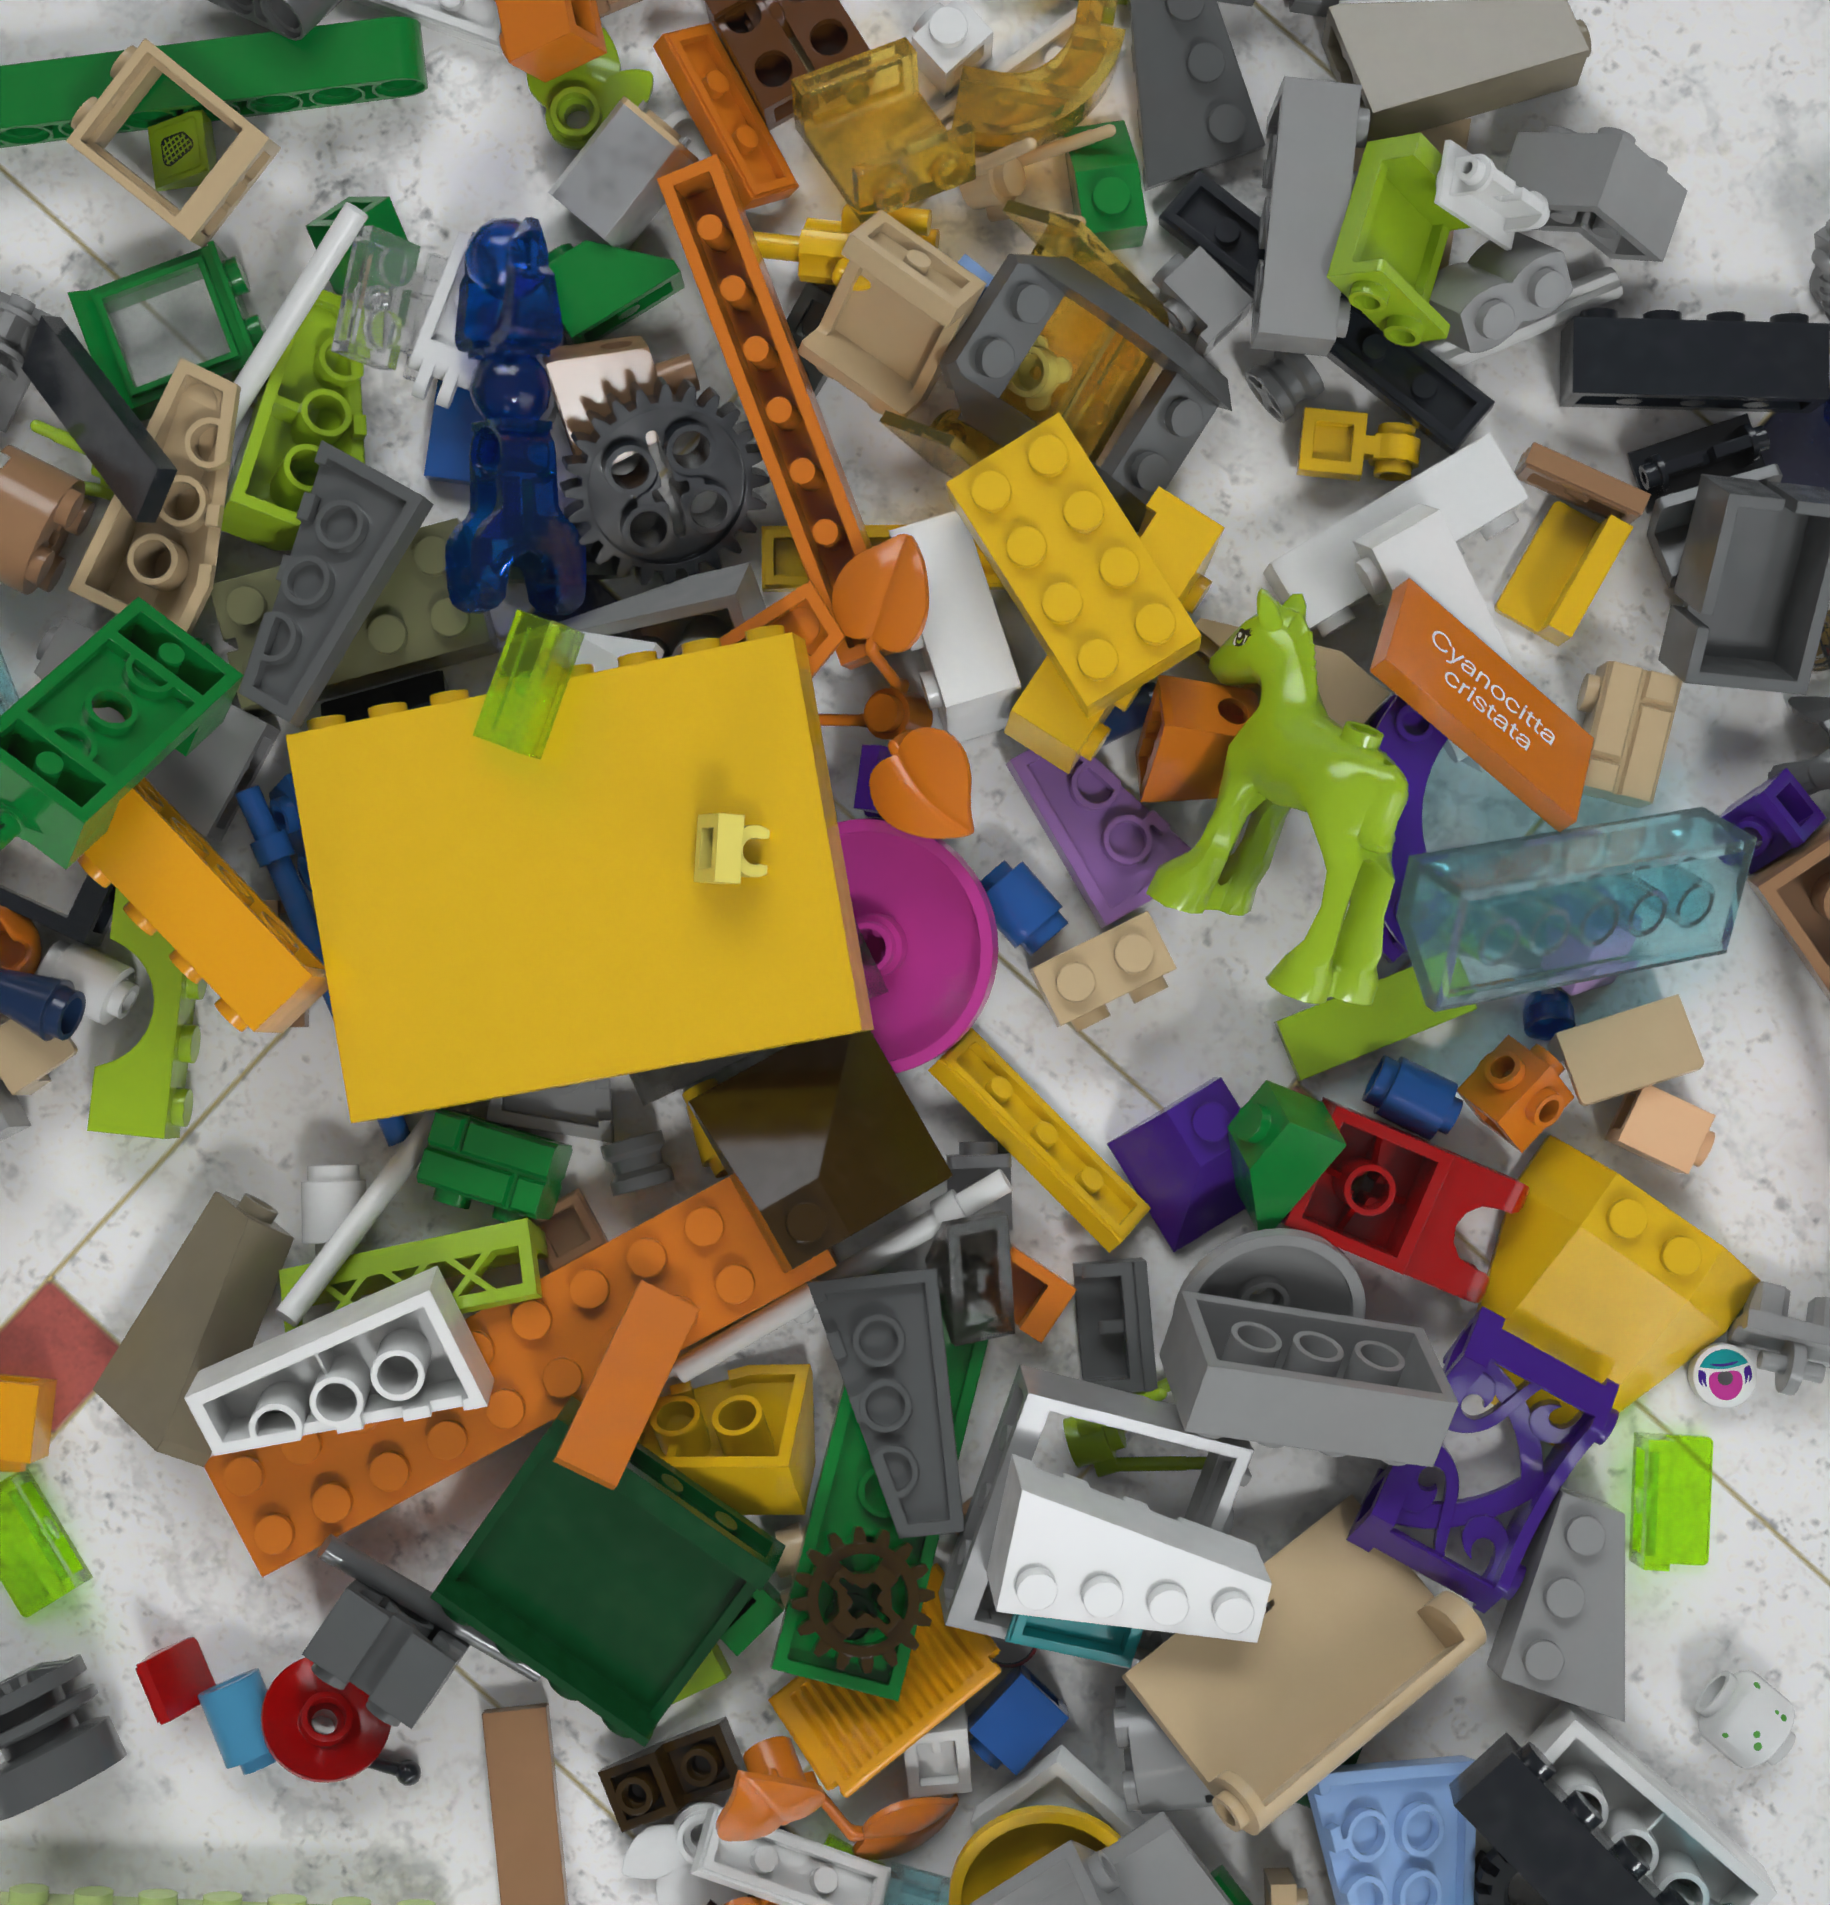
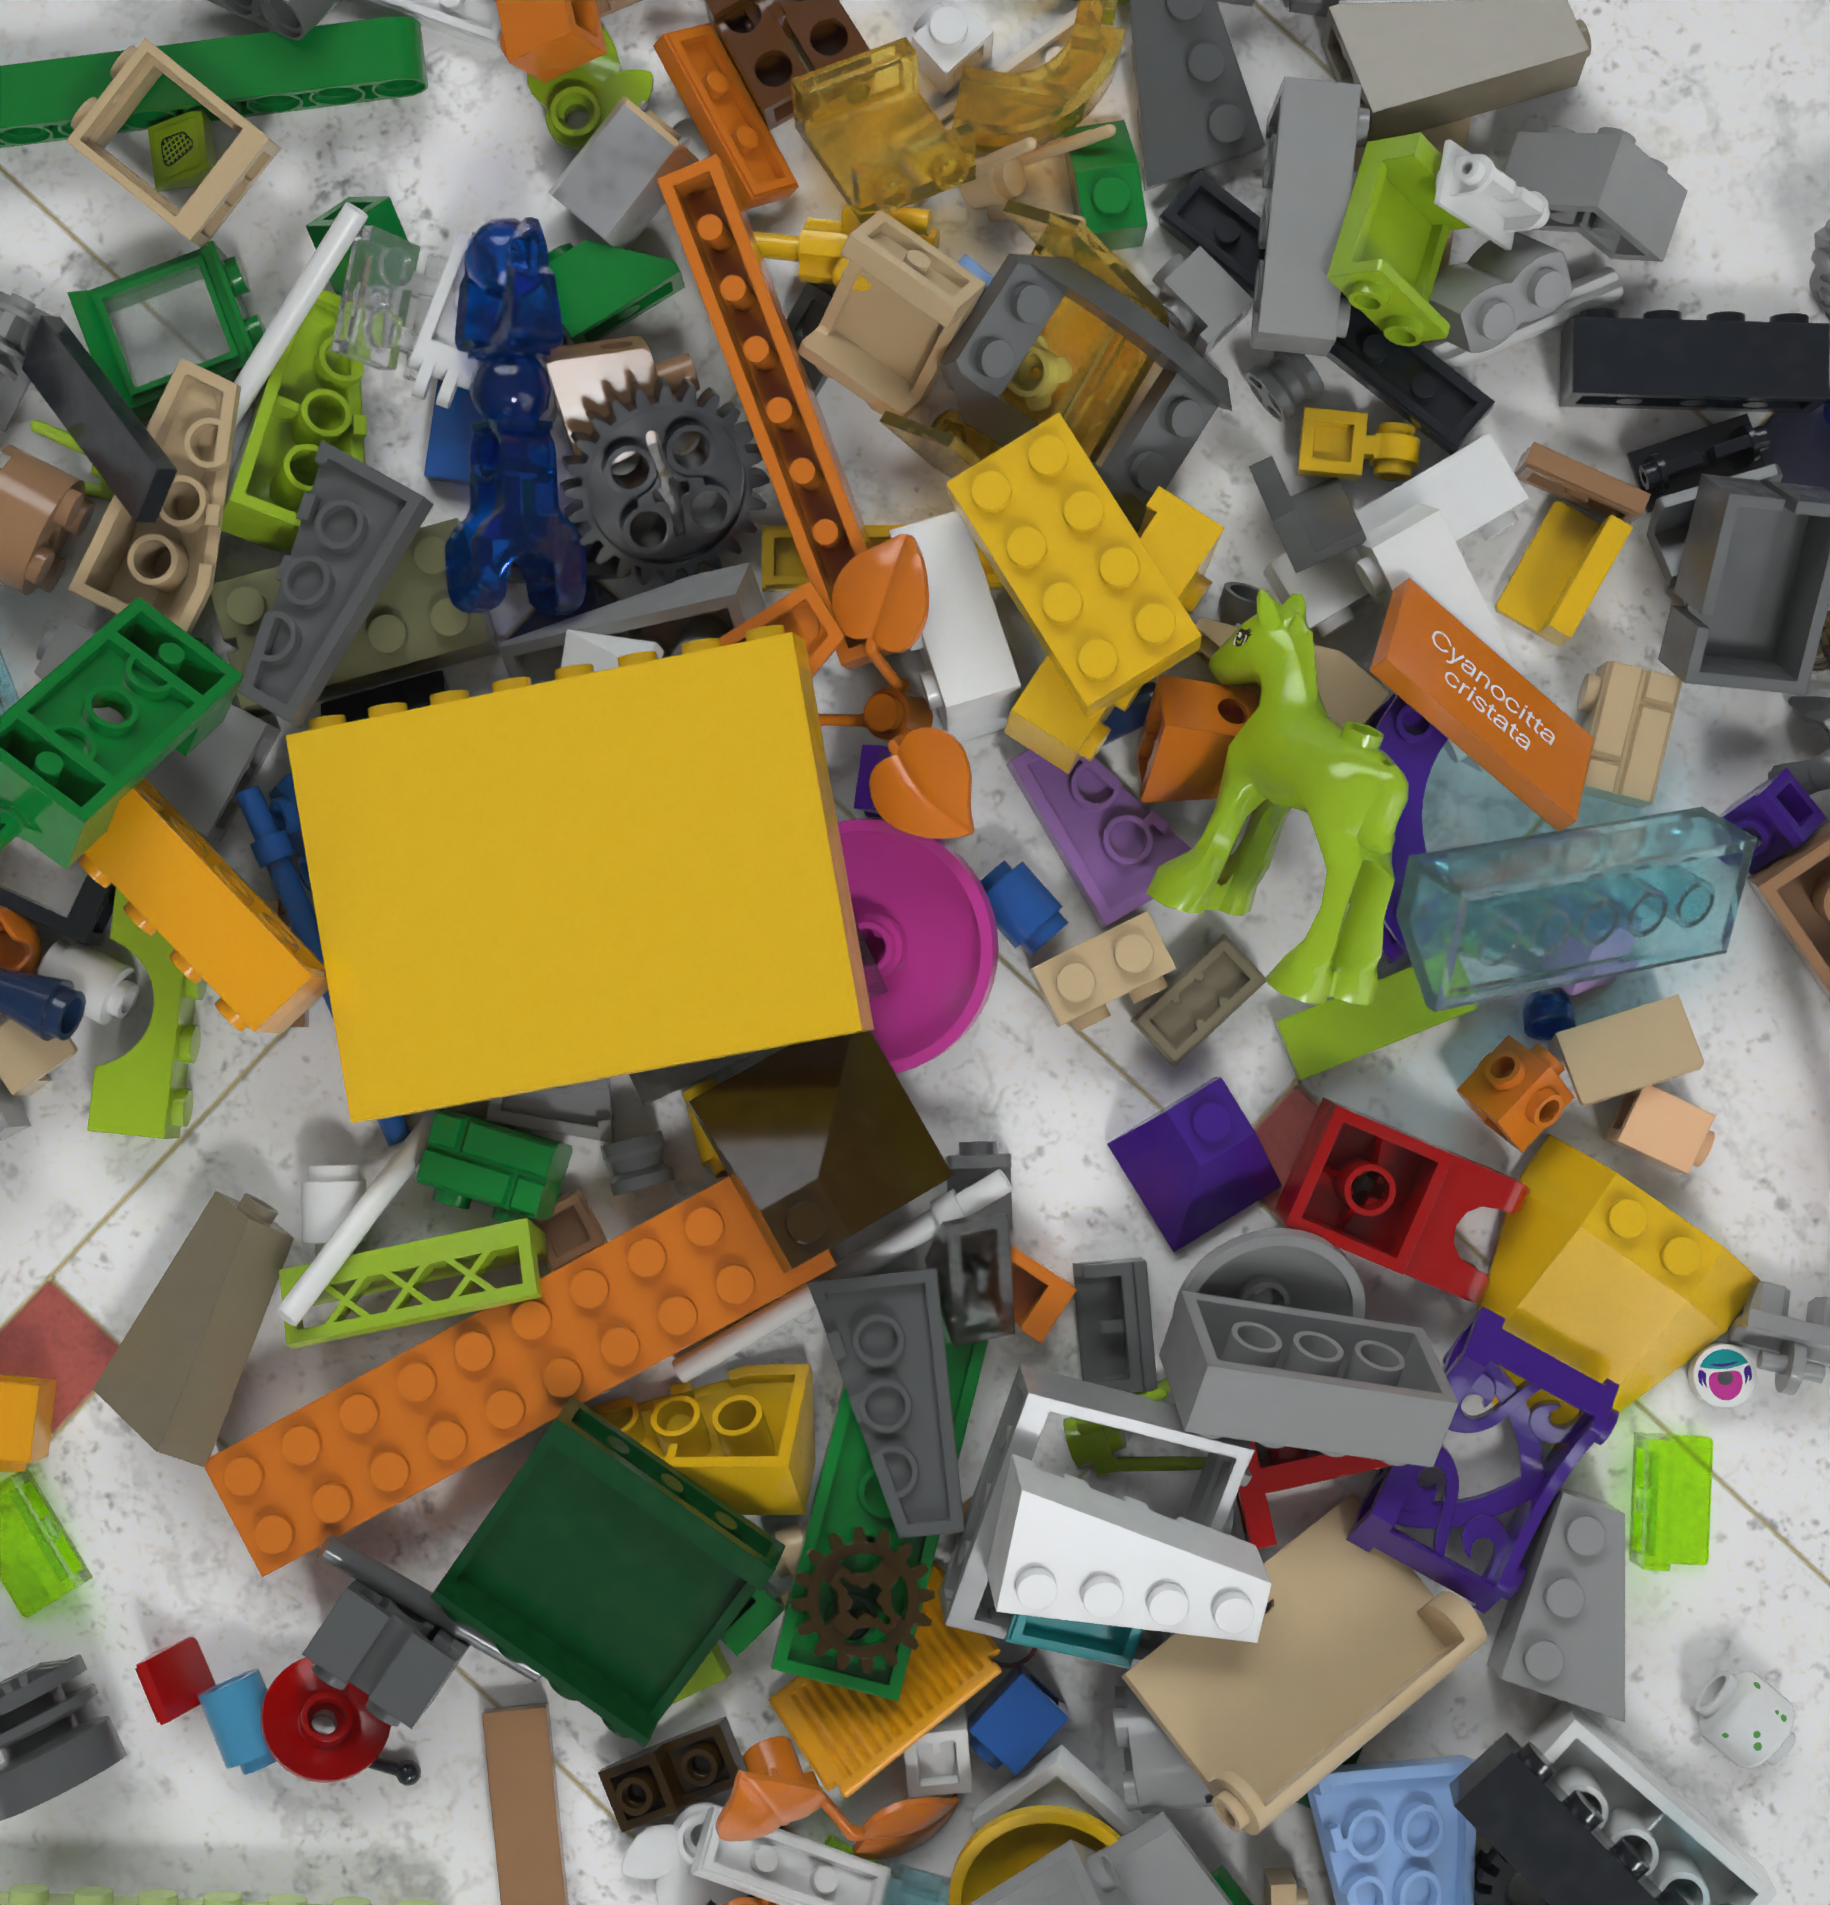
white wedge [184,1265,494,1456] -> none
clear neon green panel [473,609,585,759] -> none
orange tile [553,1280,700,1490] -> none
light yellow tile [694,813,770,884] -> none
yellow tile [928,1027,1151,1253] -> none
green slope [1227,1080,1347,1231] -> none
blue brick [1362,1055,1463,1141] -> none
none -> dark tan plate [1130,933,1267,1067]
none -> dark grey hinge [1217,582,1260,626]
none -> red bracket [1236,1441,1393,1549]
none -> dark grey panel [1249,456,1367,573]

